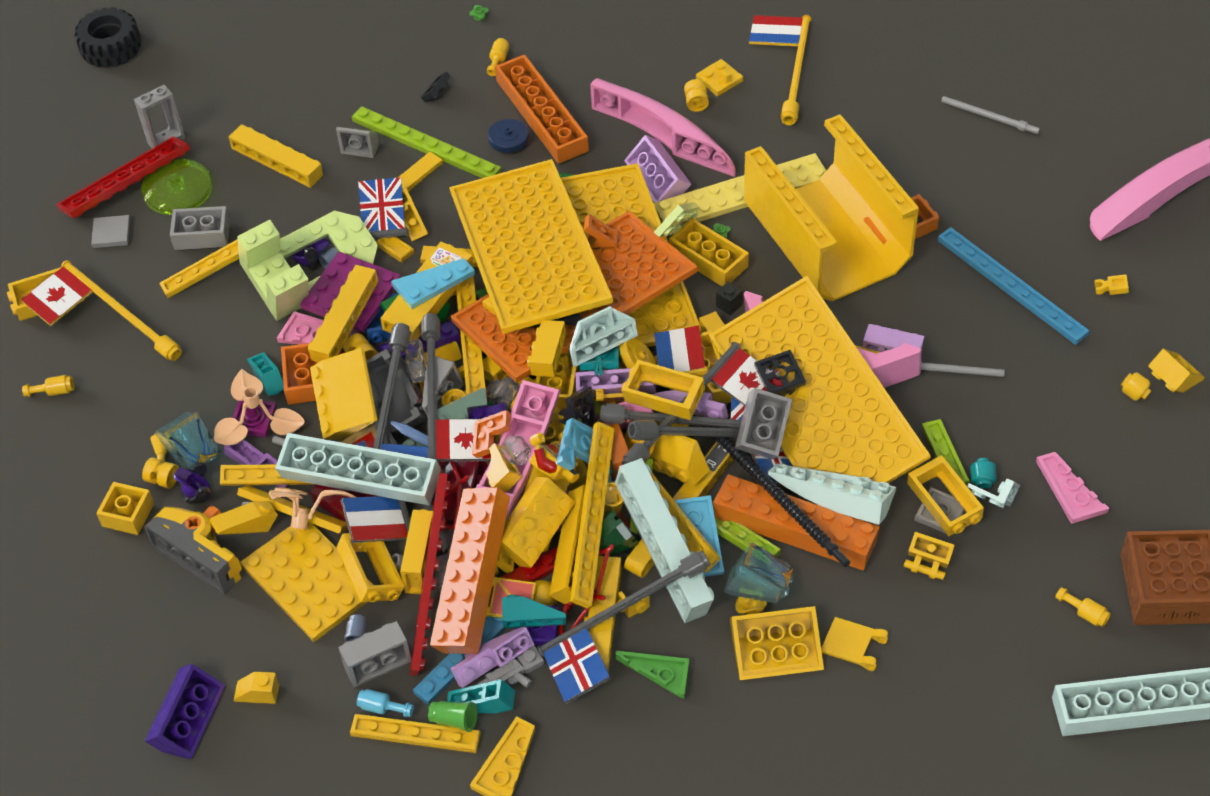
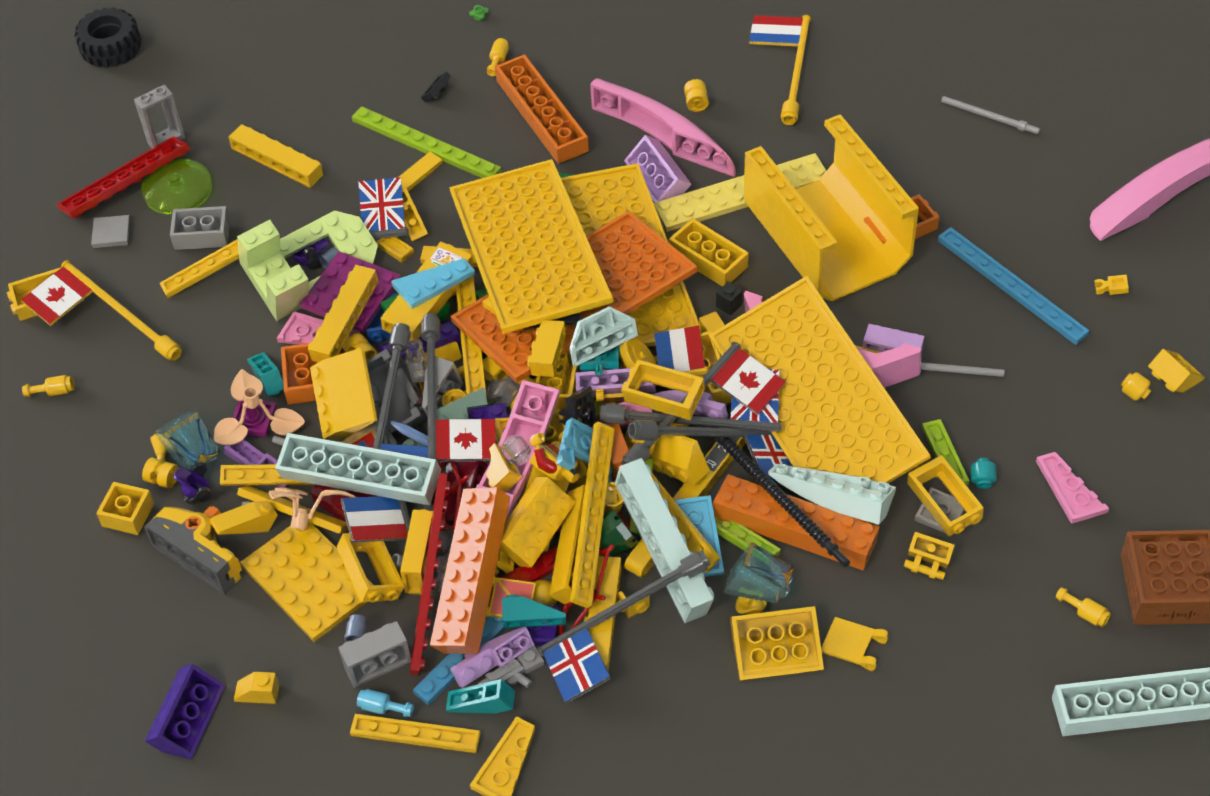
light grey slope [336,127,380,158] -> none
bright green plant [428,701,478,732] -> none
orange plate [472,410,511,458] -> none
dark blue wheel [488,119,529,153] -> none
orange slope [584,214,618,248] -> none
bright green wing [616,651,689,699] -> none
yellowish green plate [654,202,700,237] -> none
yellow hinge [696,59,743,97] -> none
bright green plate [713,223,731,238] -> none
light grey brick [735,388,792,459] -> none
black piece [754,350,806,397] -> none
light aqua bracket [967,479,1020,508] -> none

